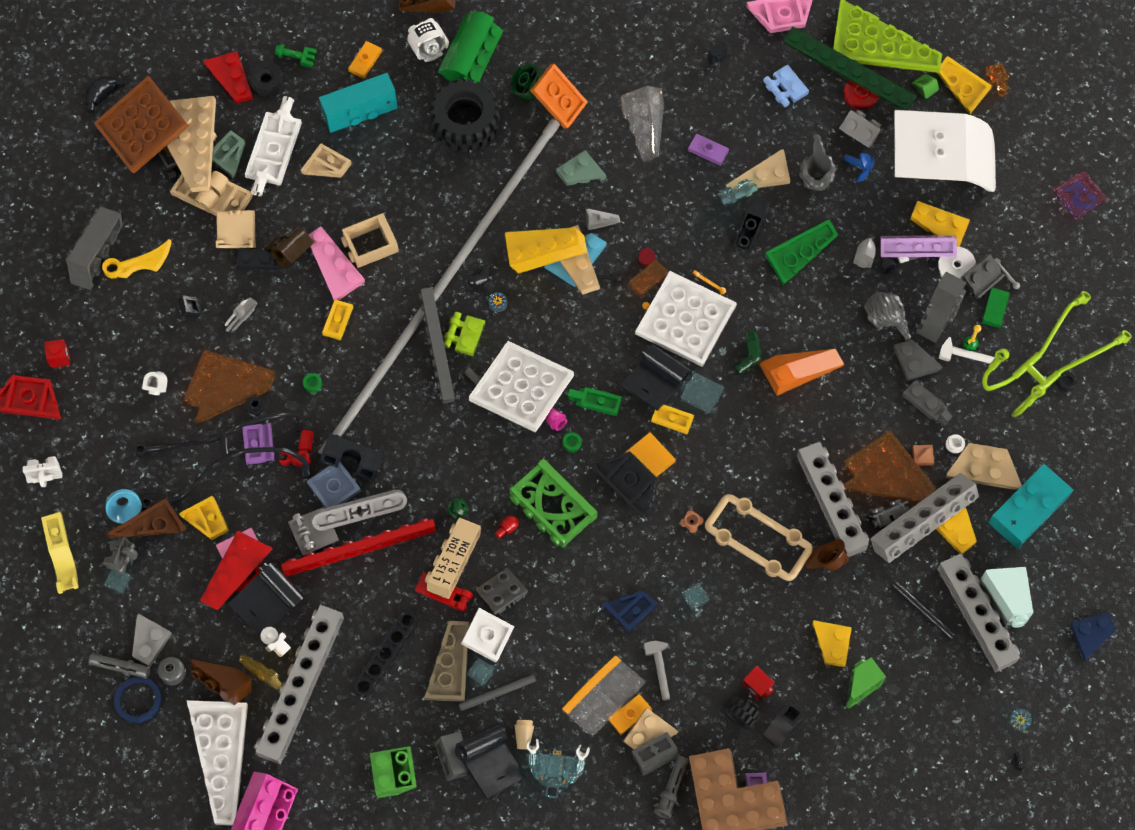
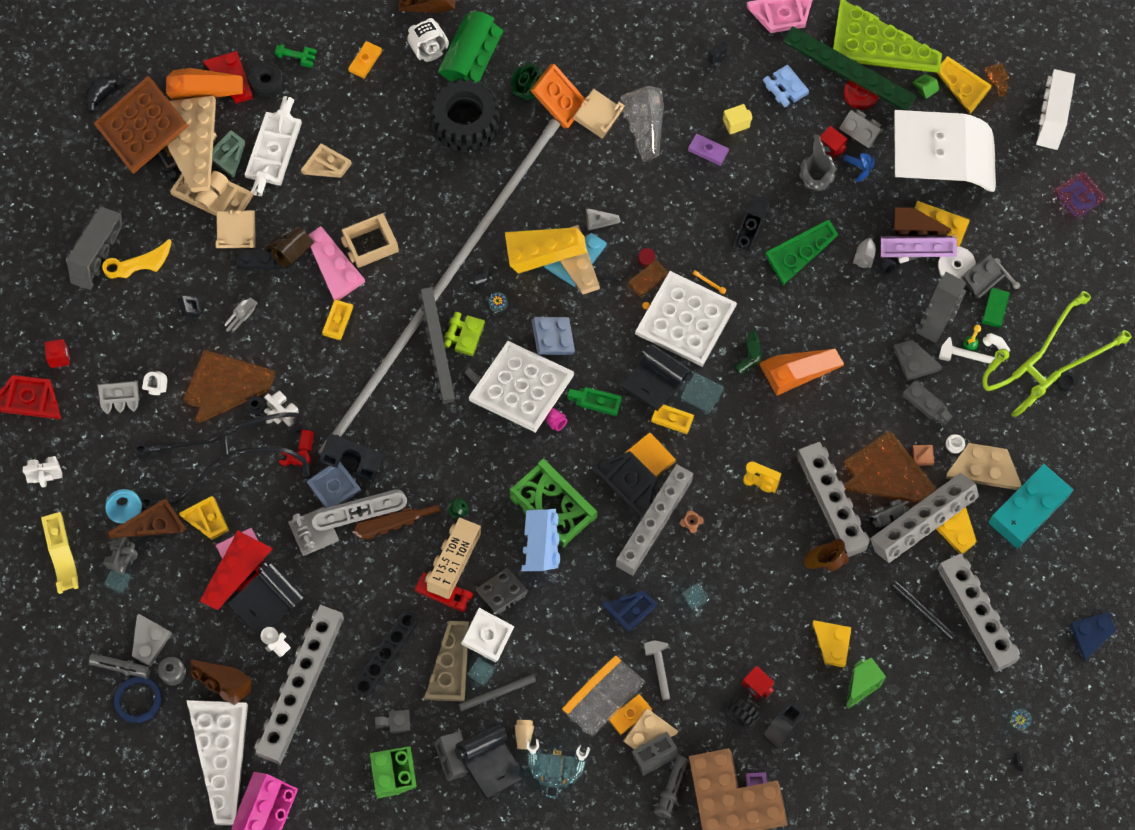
clear yellow plate [239,655,283,690] -> none
medium lavender plate [243,423,275,465] -> none
red plate [281,519,436,577] -> none
green tile [303,373,322,393] -> none
teal brick [319,73,398,133] -> none
red cylinder [495,515,519,539] -> none
sand green wing [556,150,606,185] -> none
green tile [562,432,582,453] -> none
tan bar [705,494,813,581] -> none
clear light blue plate [718,179,758,205] -> none
tan wing [726,149,790,192] -> none
dark grey hair [864,292,911,341] -> none
light aqua slope [980,567,1033,628] -> none
none -> light grey plate [98,381,140,414]
none -> orange wedge [166,68,243,100]
none -> white hips [264,391,299,427]
none -> reddish brown sword [352,504,440,540]
none -> dark grey plate [375,710,410,733]
none -> light blue wedge [521,509,560,571]
none -> sand blue plate [532,317,575,355]
none -> tan piece [573,89,625,139]
none -> light grey brick [616,464,693,576]
none -> light yellow brick [723,104,752,134]
none -> yellow plate [743,462,782,493]
none -> red brick [820,126,847,159]
none -> reddish brown slope [894,207,952,237]
none -> white arm [983,333,1010,355]
none -> white wedge [1036,69,1075,150]

